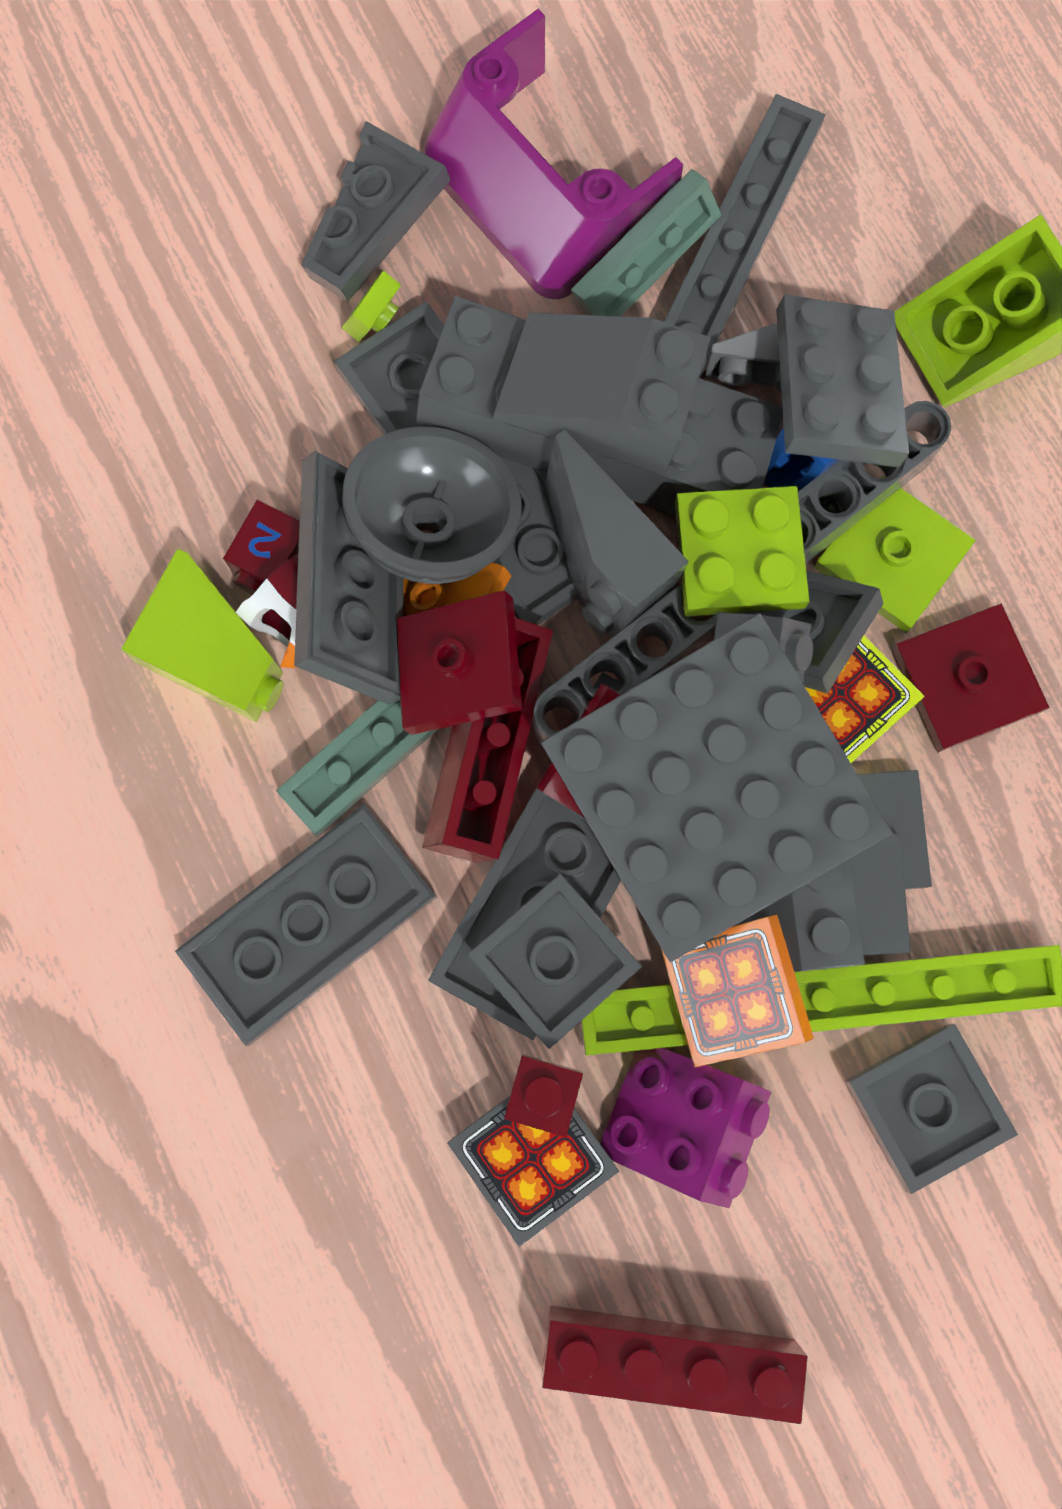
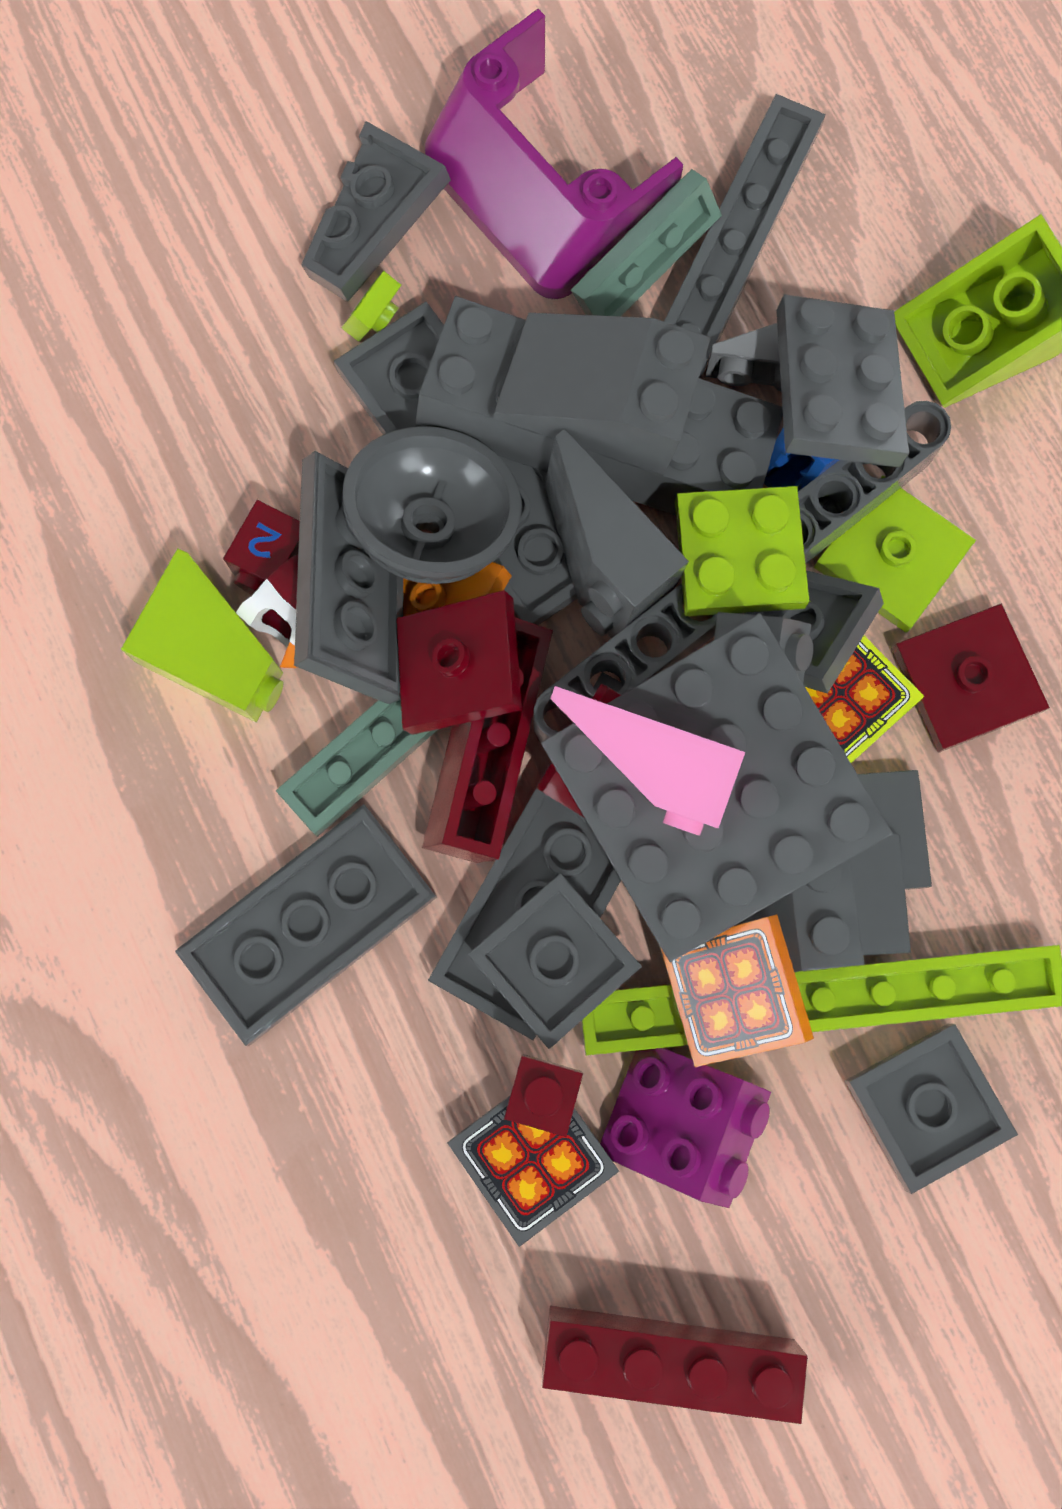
none -> bright pink slope [550,686,745,836]

